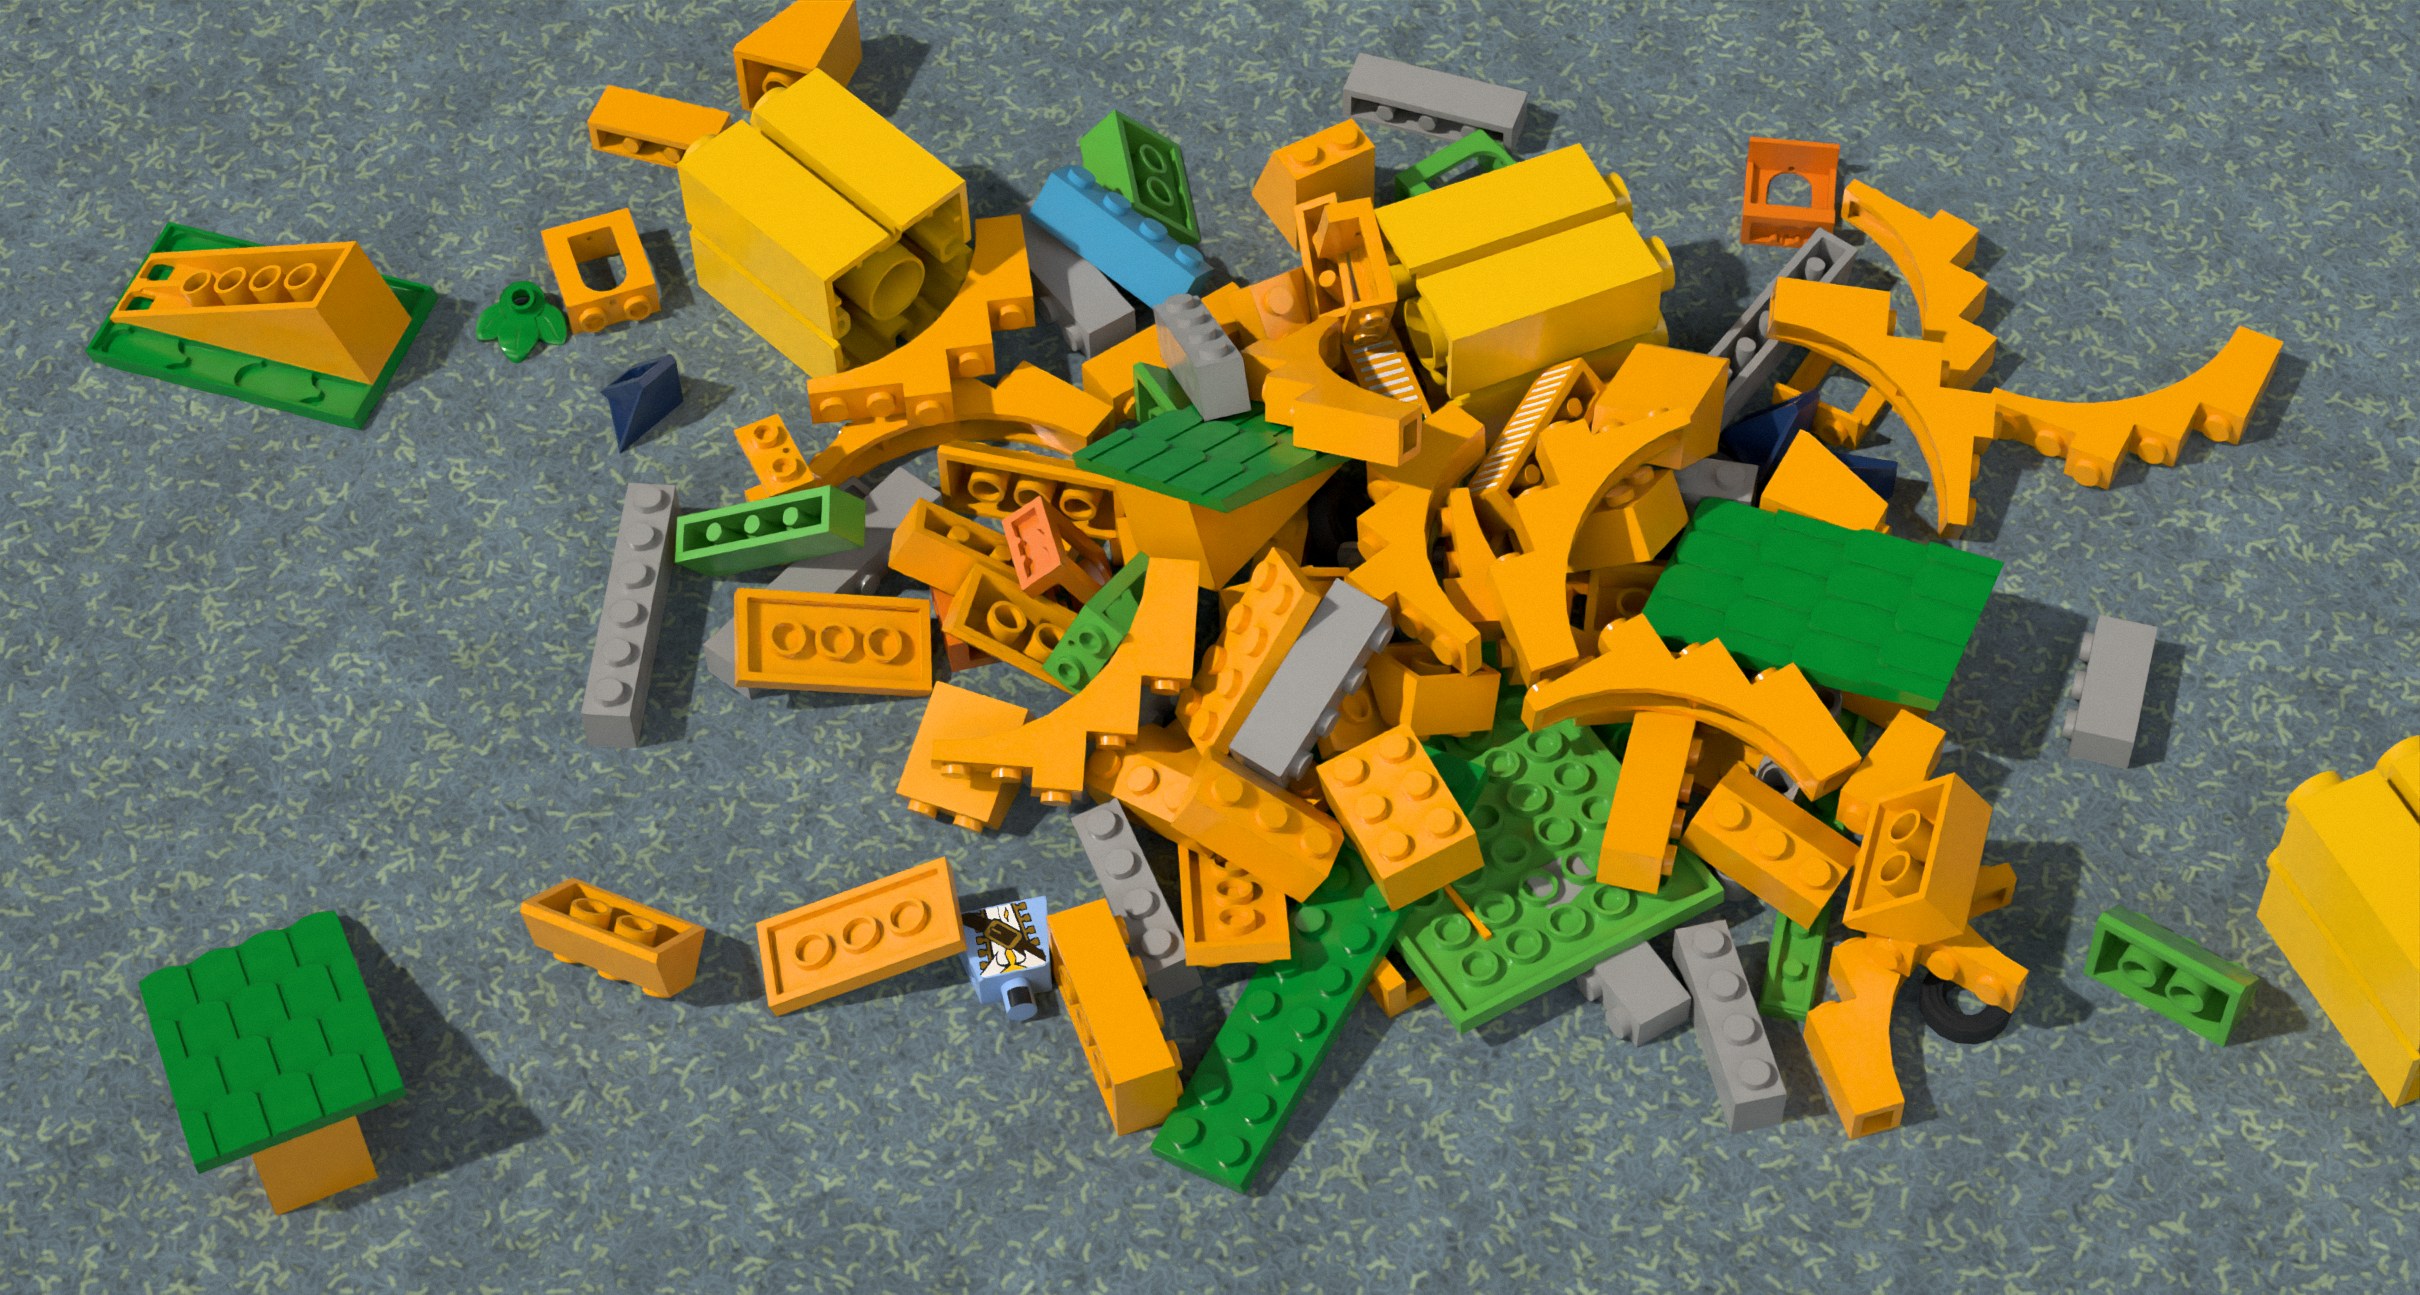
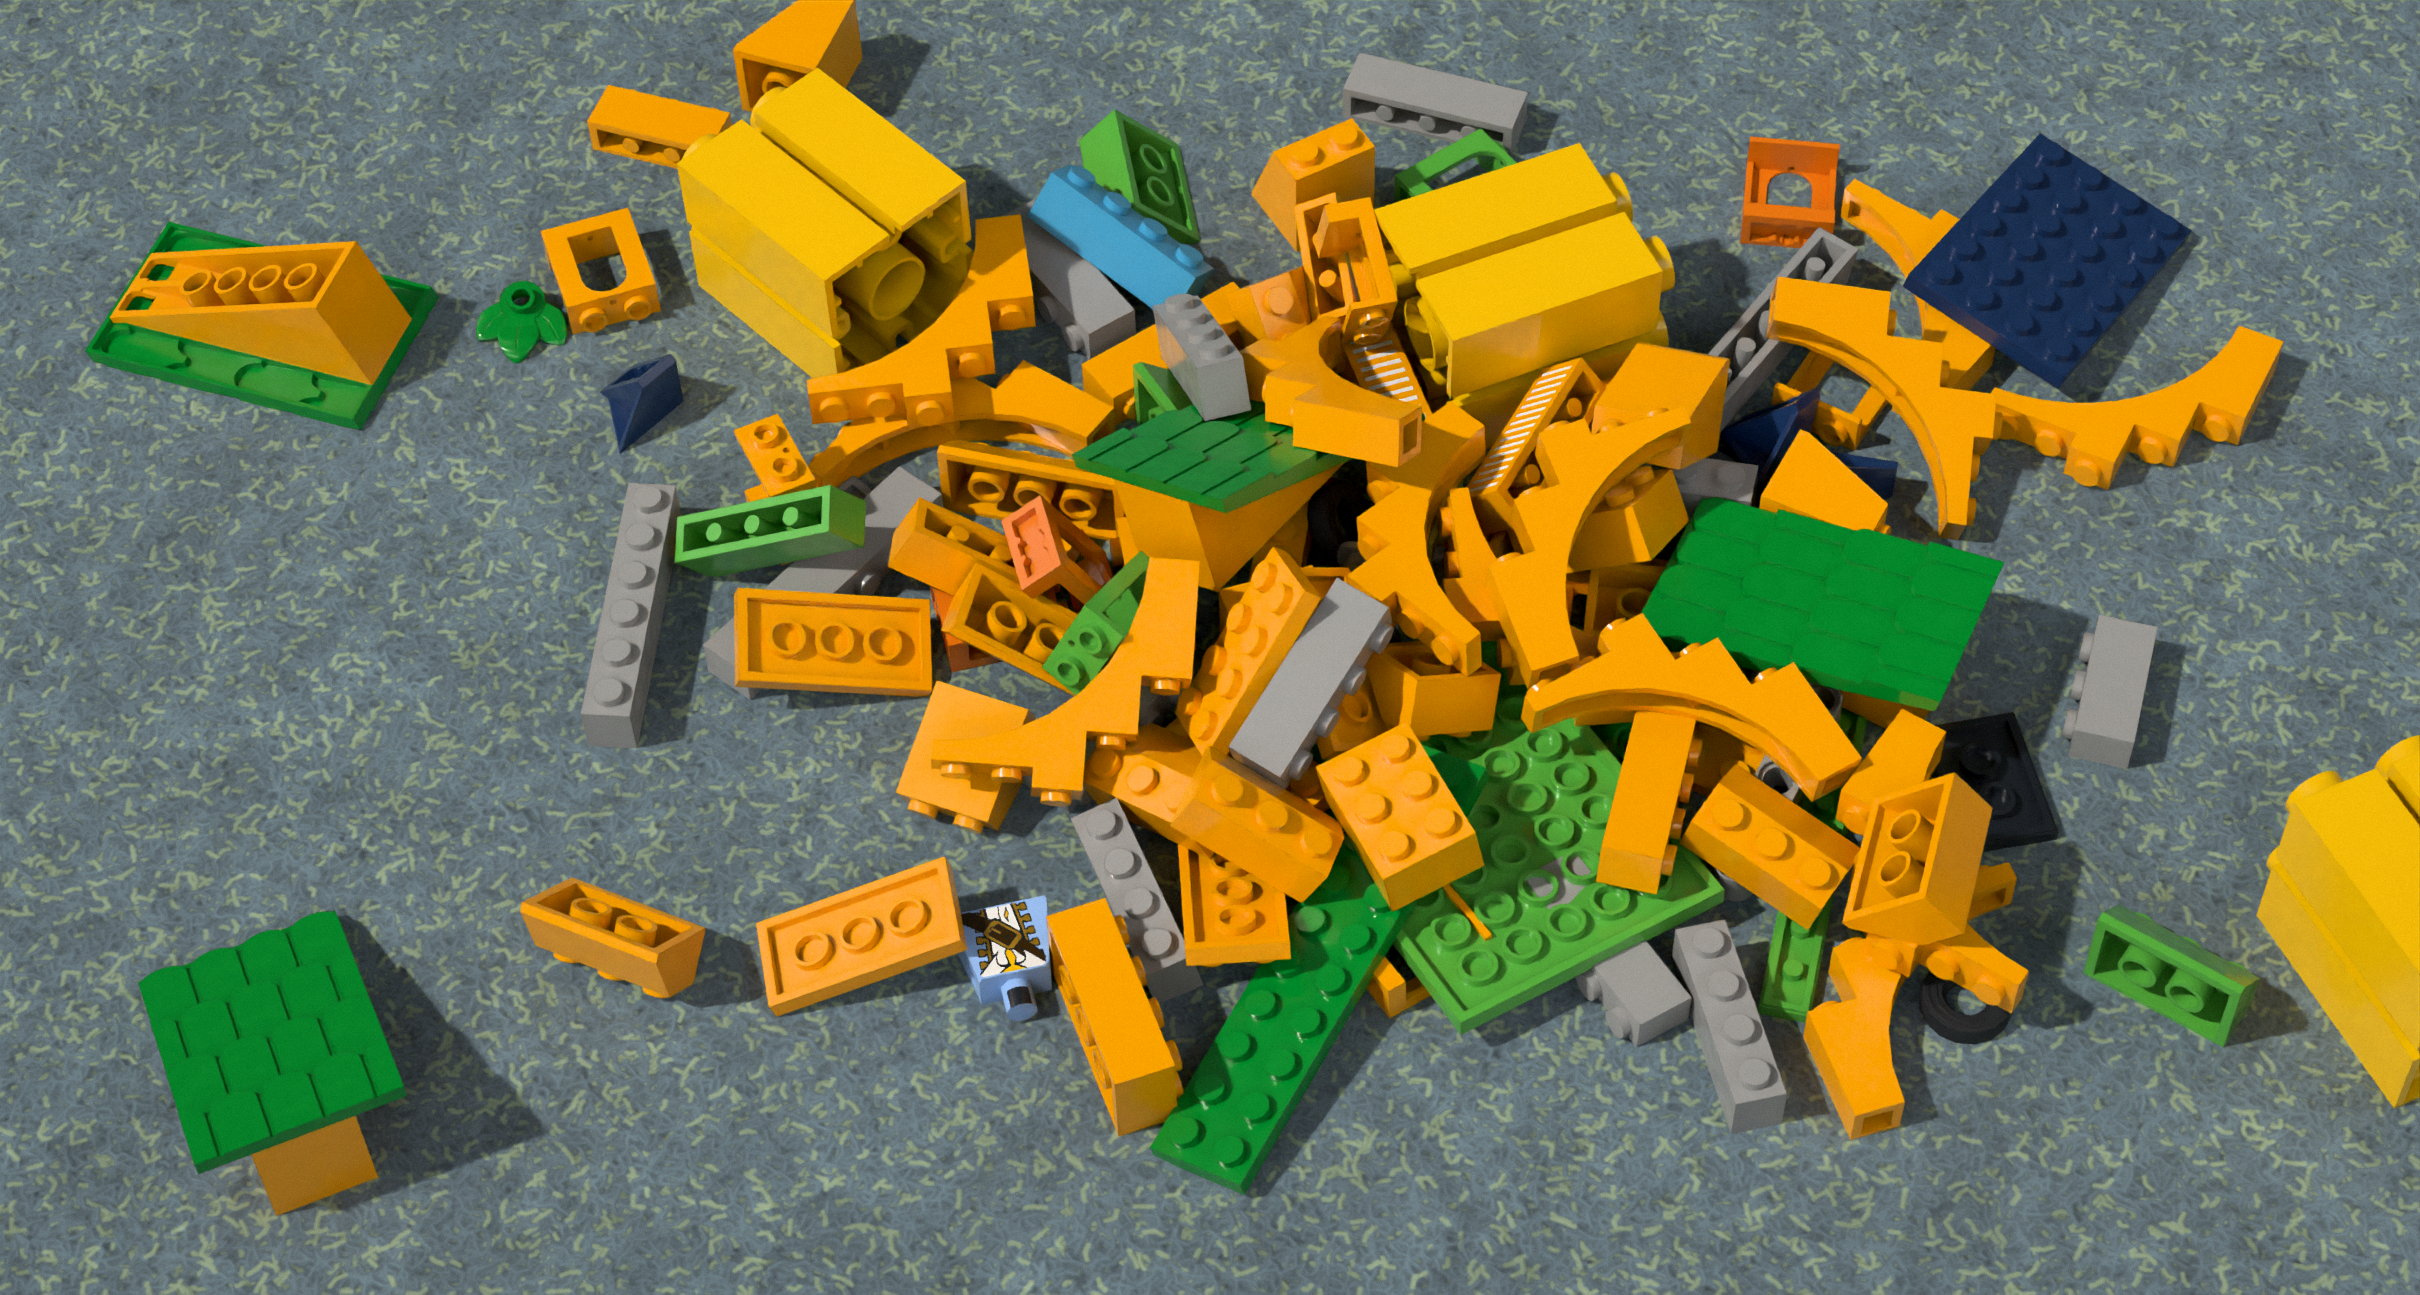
none -> dark blue plate [1903,133,2192,389]
none -> black tile [1931,712,2059,852]

